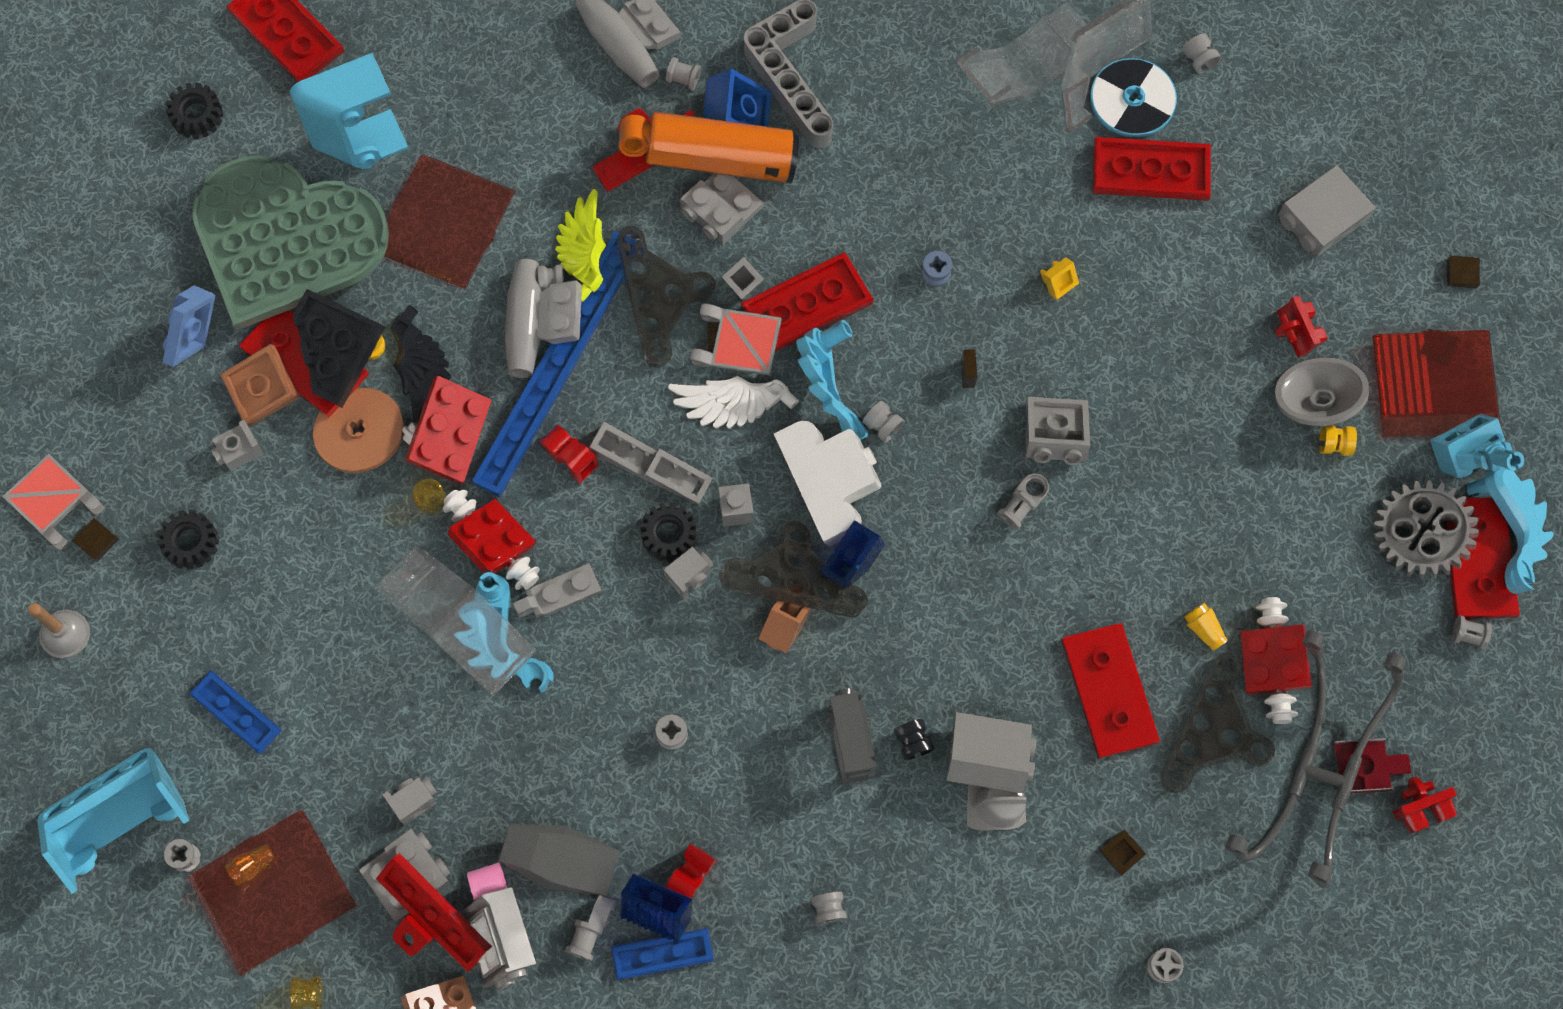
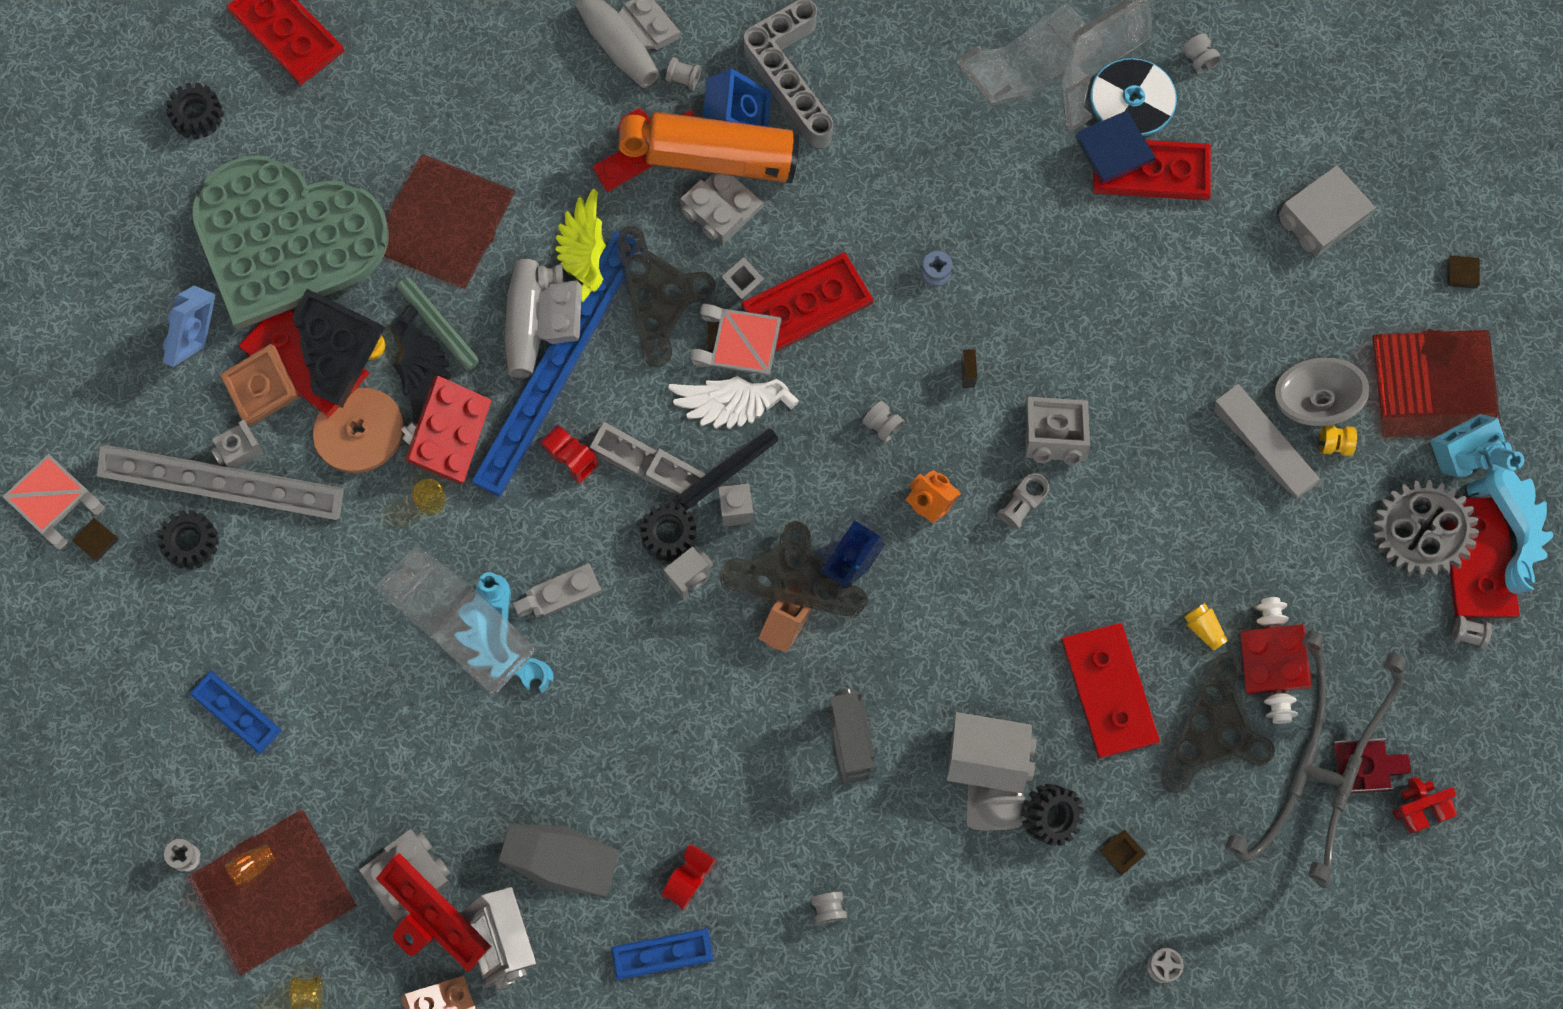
light grey piece [28,603,90,659] -> none
medium azure windscreen [37,748,189,894] -> none
medium azure windscreen [290,53,408,169] -> none
light grey brick [382,776,437,826] -> none
red plate [443,490,540,590] -> none
bright pink piece [467,863,507,900] -> none
light grey connector [564,895,616,962] -> none
clear blue brick [620,873,693,943] -> none
light grey wheel [655,714,688,750] -> none
white brick [774,421,881,546] -> none
medium azure animal [796,320,868,441] -> none
black wheel [894,719,934,761] -> none
yellow tile [1040,257,1079,300] -> none
red hips [1275,296,1328,358] -> none
none -> light grey plate [97,445,344,520]
none -> sand green axle [397,277,479,371]
none -> black axle [678,428,779,510]
none -> orange brick [905,470,961,524]
none -> black tyre [1021,783,1084,846]
none -> dark blue tile [1075,110,1155,185]
none -> light grey slope [1214,384,1320,500]

